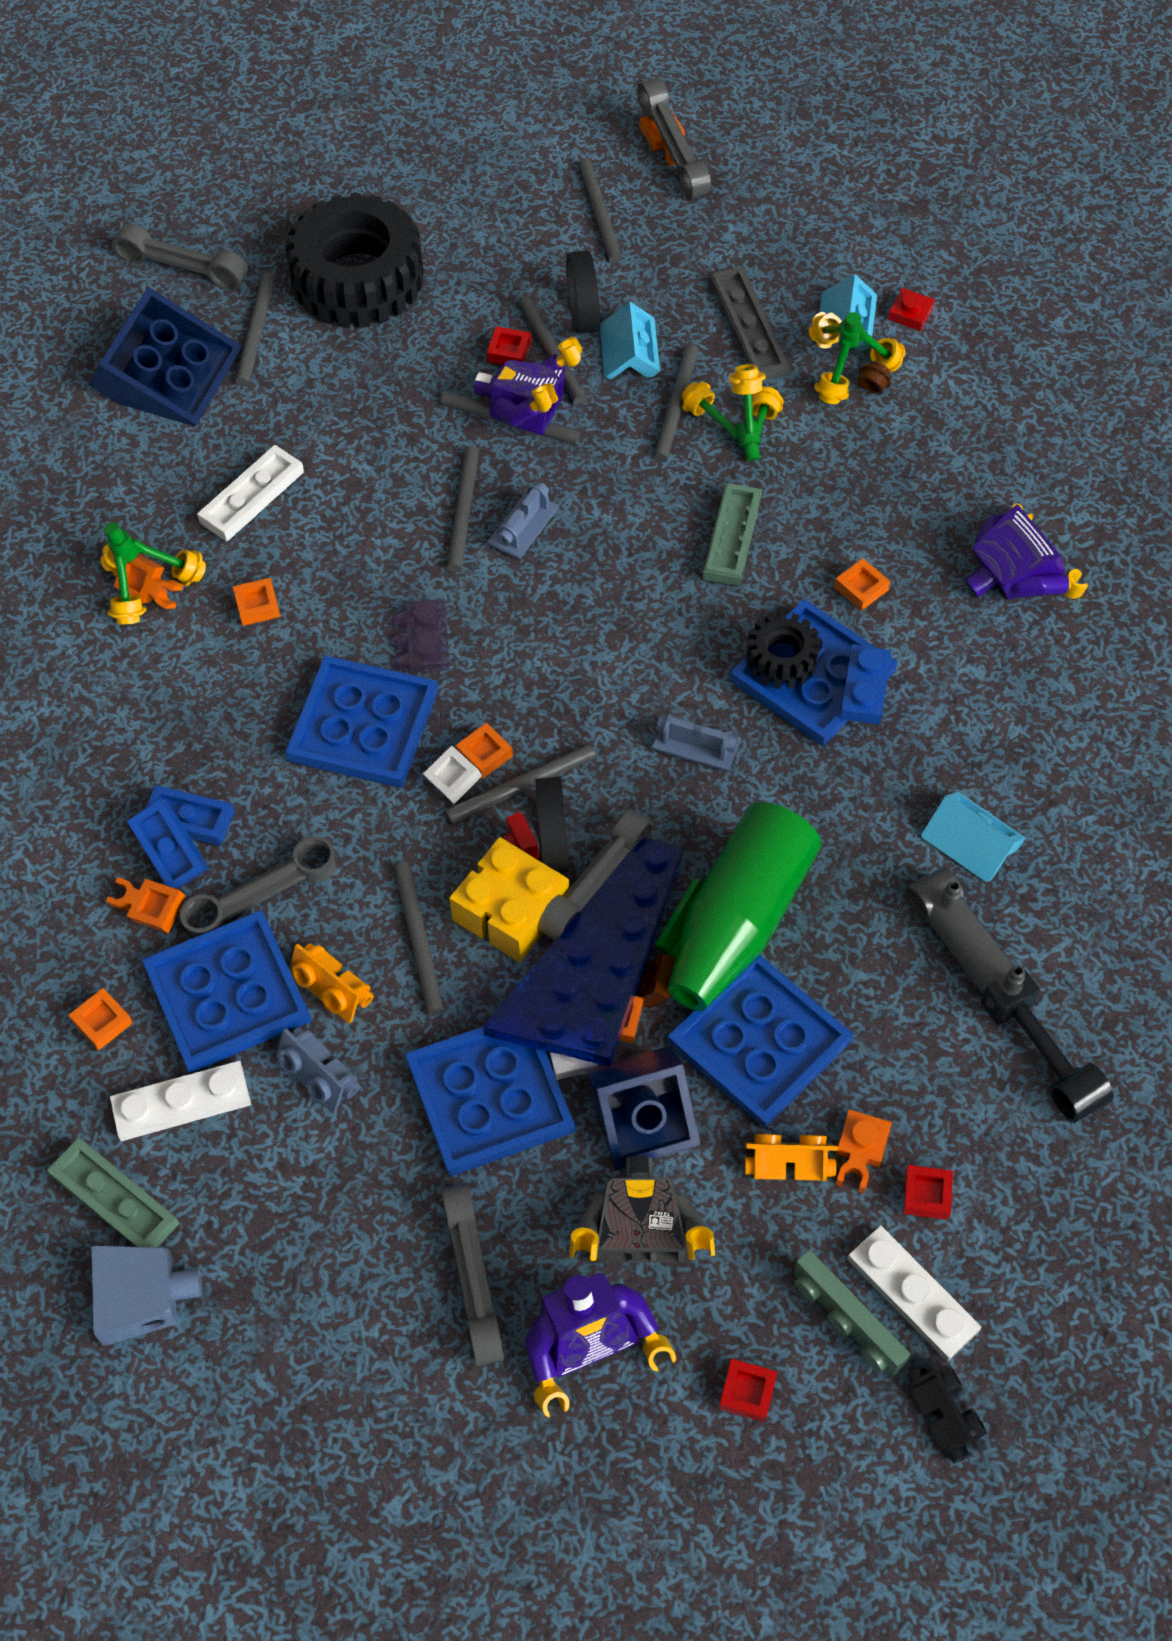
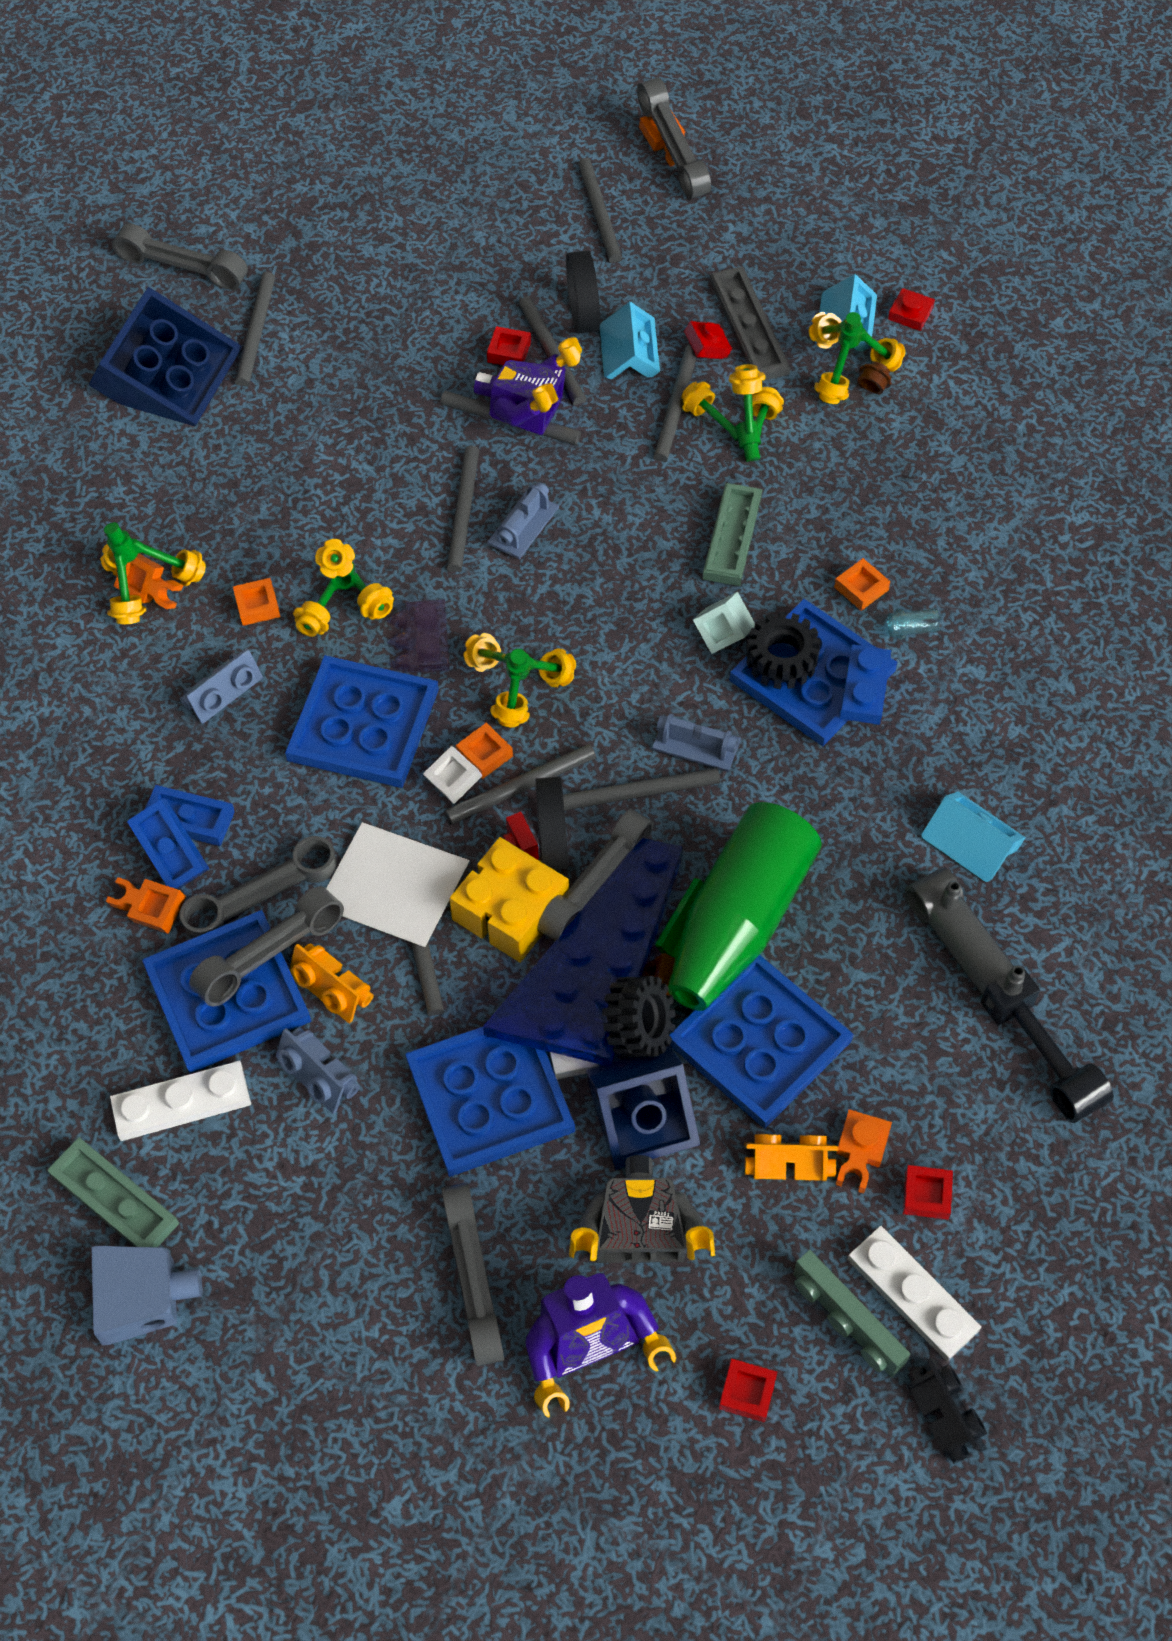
orange plate [68,988,133,1051] -> none
white plate [197,445,304,542] -> none
black tyre [285,193,424,328] -> none
dark purple torso [965,503,1088,600] -> none
none -> sand blue hinge [179,648,263,724]
none -> dark grey piece [189,886,344,1006]
none -> yellow plant [293,539,394,637]
none -> white sticker [326,822,470,947]
none -> yellow plant [463,633,576,728]
none -> dark grey bar [563,767,720,811]
none -> black tyre [602,976,675,1057]
none -> red plate [684,321,732,359]
none -> light aqua panel [693,592,755,654]
none -> clear light blue pin [887,608,940,640]

